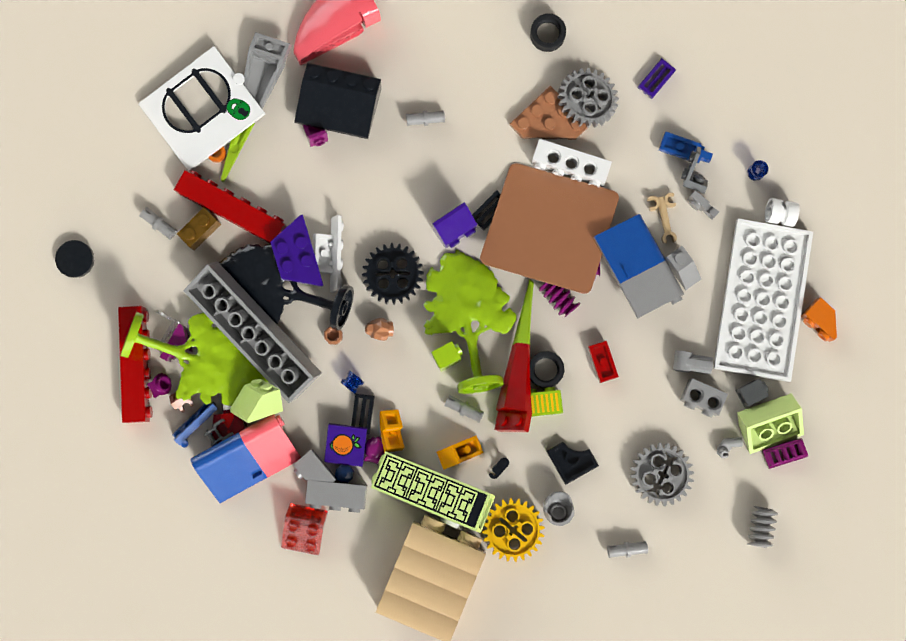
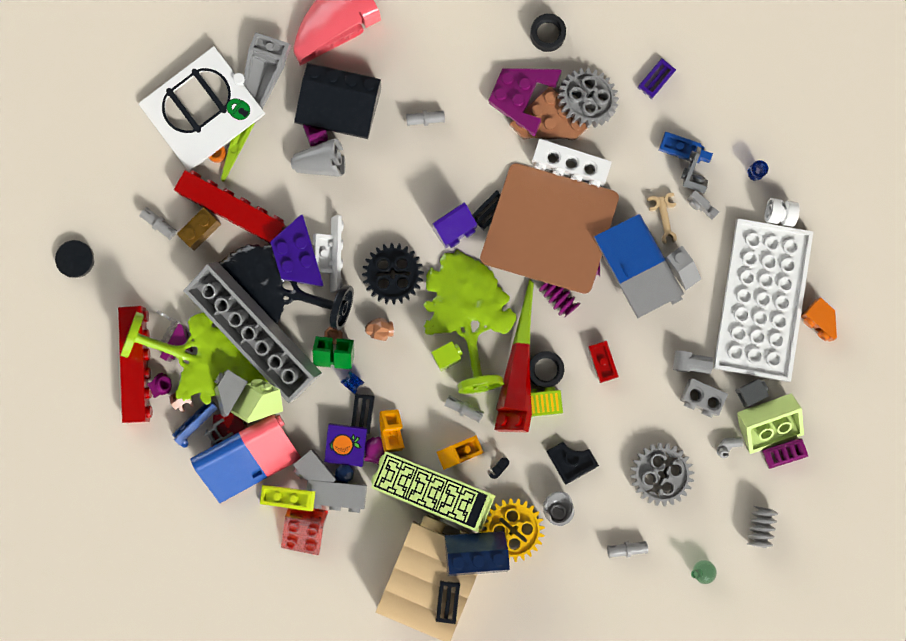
none -> light grey slope [214,370,247,417]
none -> neon yellow tile [260,485,316,511]
none -> light grey cone [291,138,345,177]
none -> green piece [312,336,354,370]
none -> black tile [436,580,460,624]
none -> dark blue slope [444,531,510,576]
none -> magenta wing [488,68,562,136]
none -> clear green piece [691,560,717,584]

